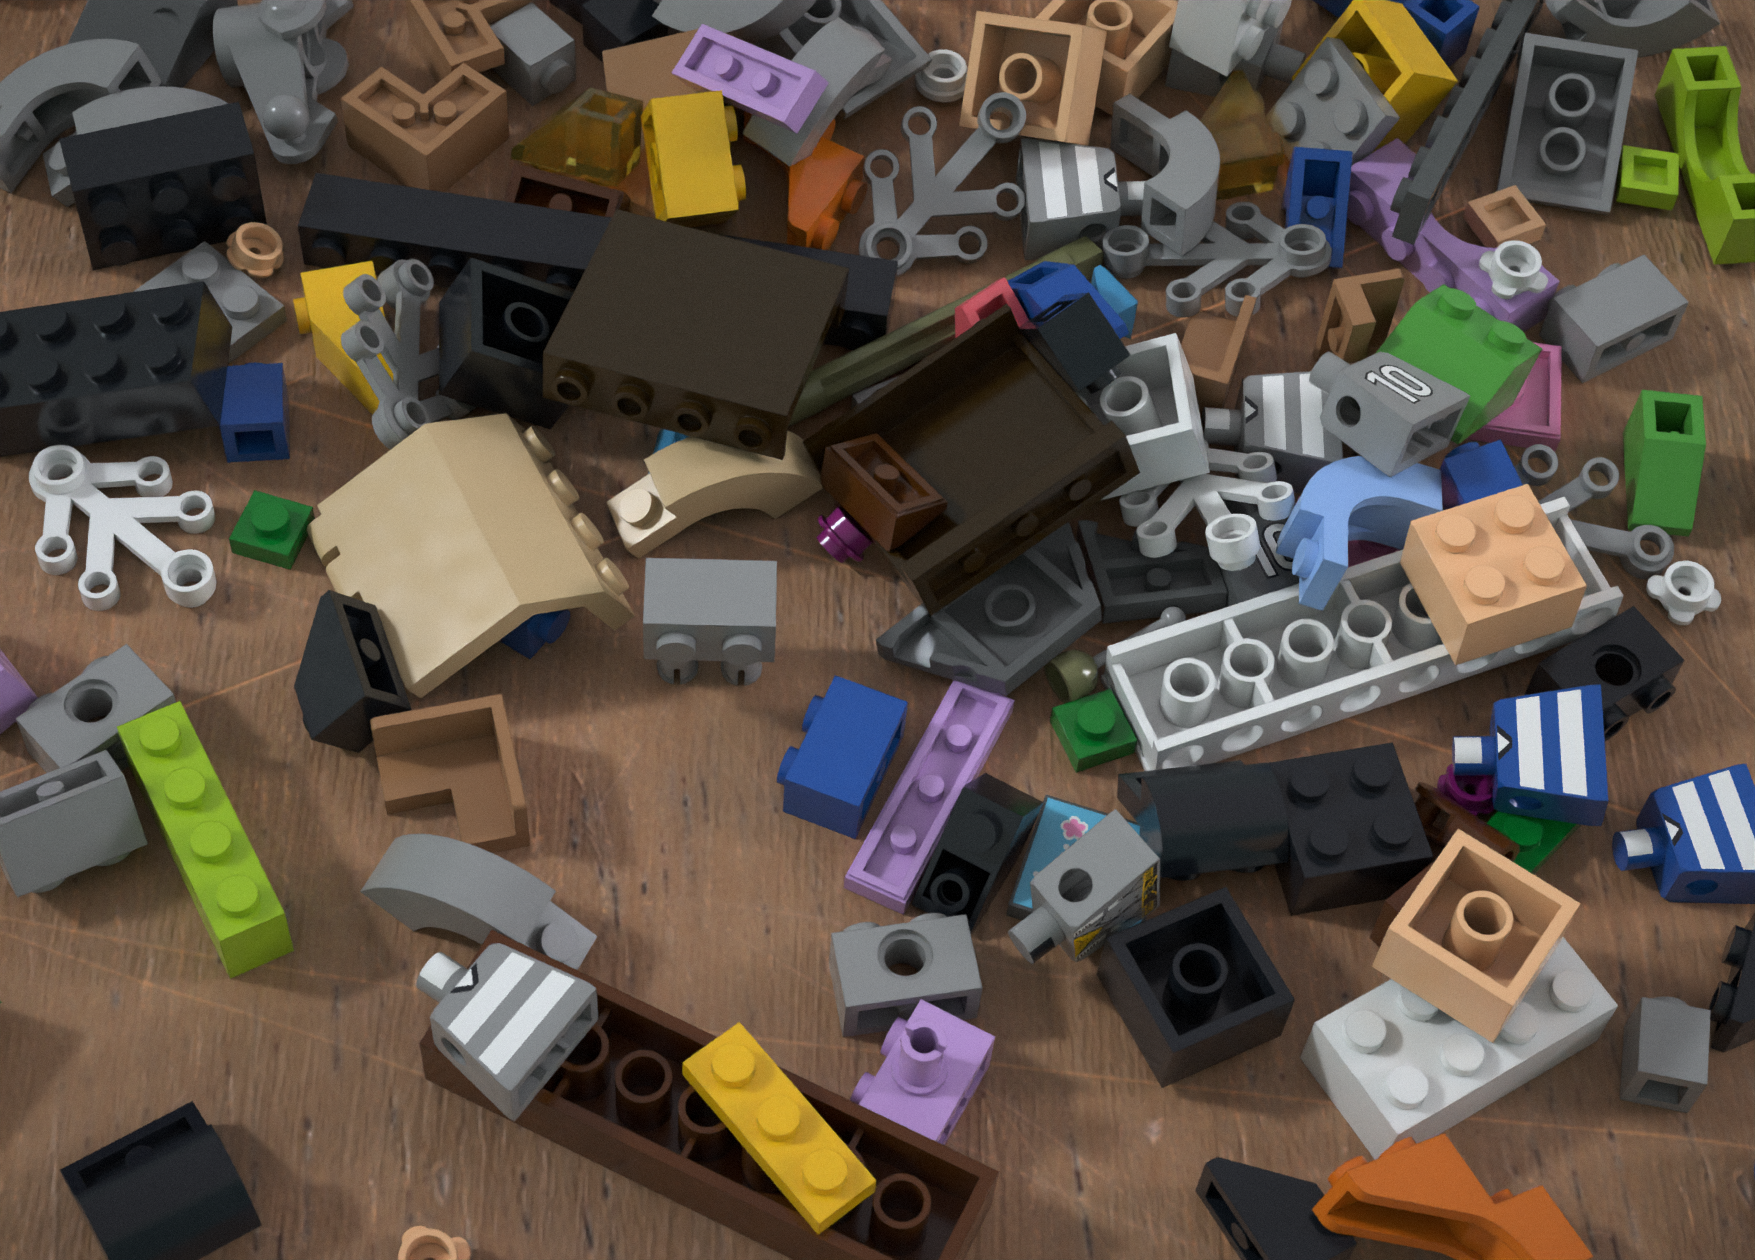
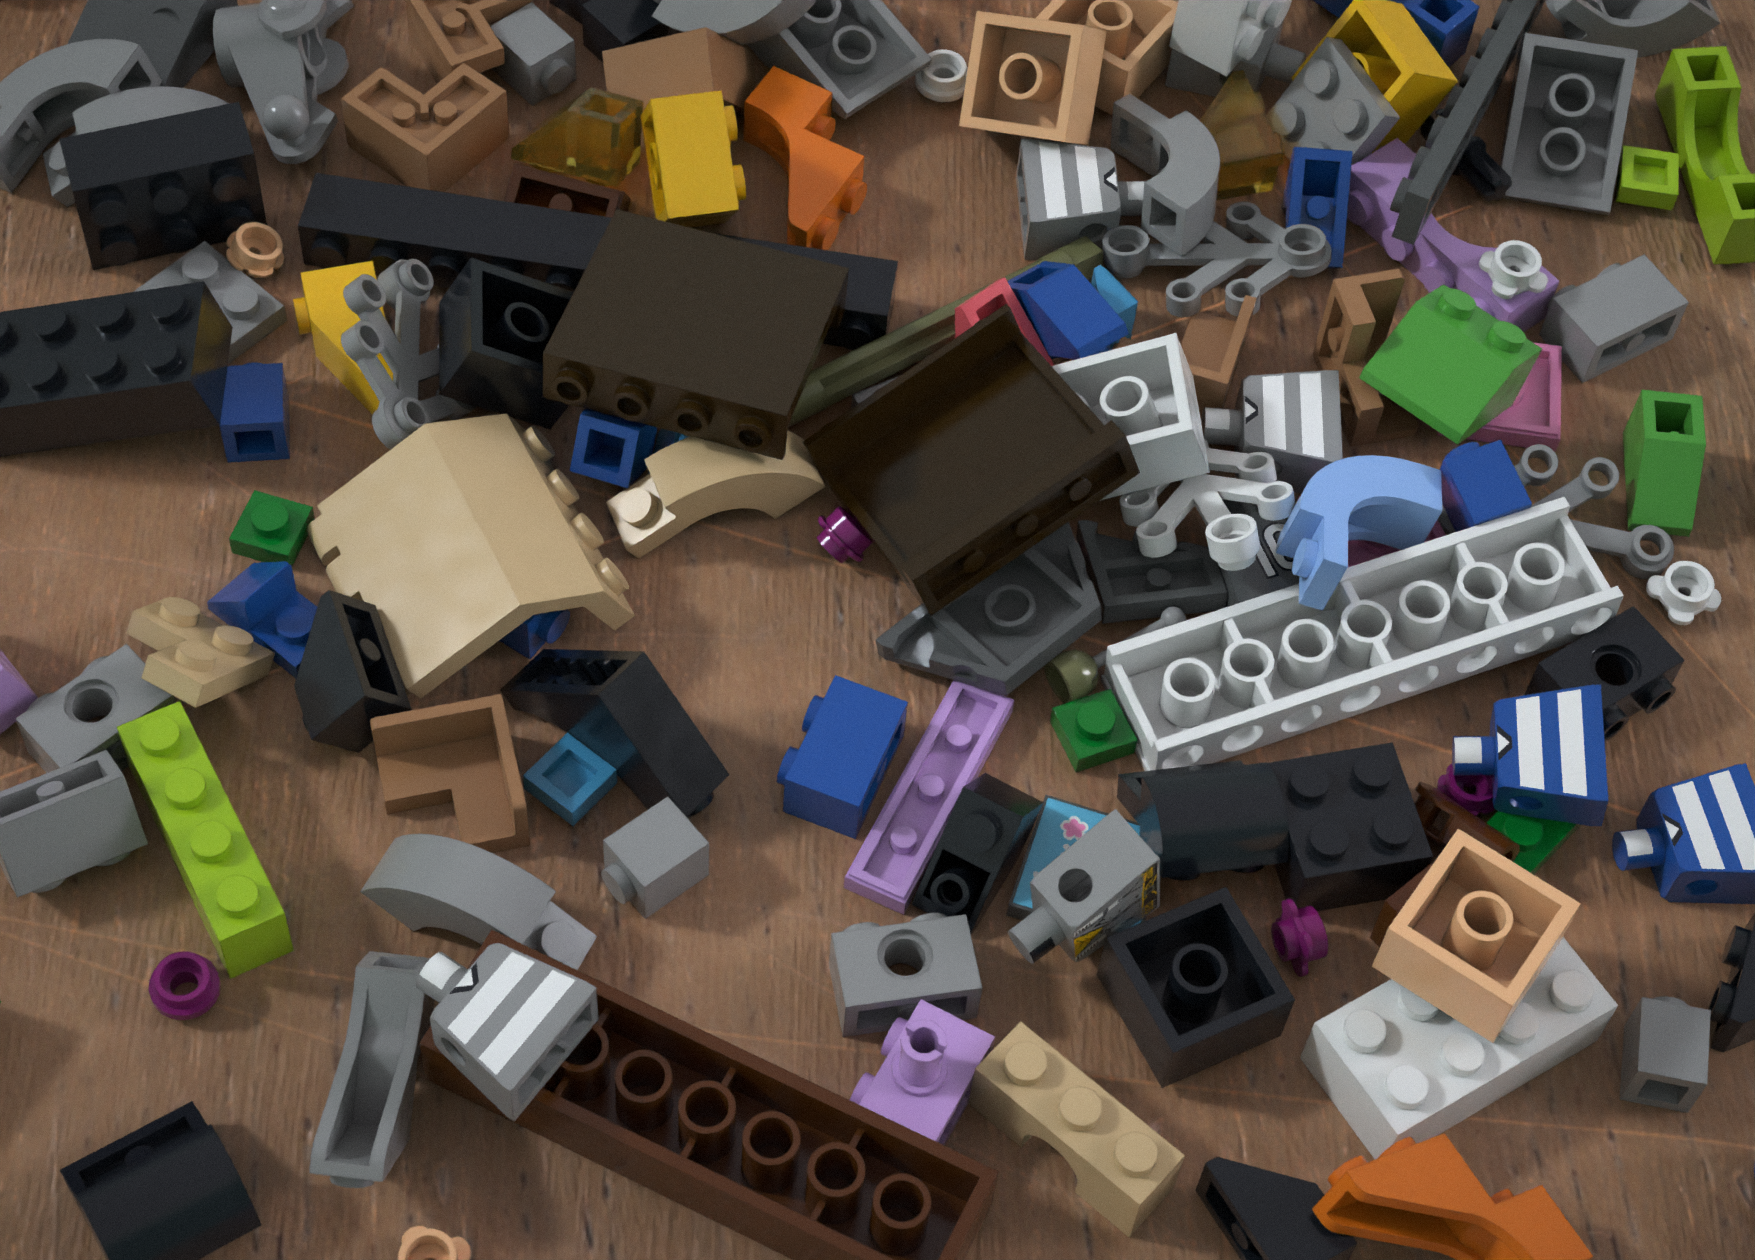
white plant [29,445,216,611] -> none
light grey brick [643,558,777,686] -> none
lavender plate [672,24,829,134] -> none
yellow plate [682,1022,877,1235] -> none
light grey arch [742,17,893,166] -> none
reddish brown slope [820,433,948,551] -> none
light grey plant [859,92,1026,277] -> none
black slope [1019,292,1130,394] -> none
light grey torso [1309,352,1470,477] -> none
light nougat brick [1400,484,1587,665] -> none
light nougat plate [1463,185,1546,248] -> none
none -> tan plate [126,597,275,708]
none -> magenta plate [149,951,221,1020]
none -> blue slope [207,561,317,679]
none -> light grey arch [309,951,434,1188]
none -> black arch [500,649,730,817]
none -> dark azure plate [523,733,617,826]
none -> blue brick [570,409,658,488]
none -> light grey brick [601,797,709,919]
none -> tan arch [968,1021,1185,1237]
none -> magenta plate [1271,898,1328,977]
none -> black axle [1420,108,1512,201]

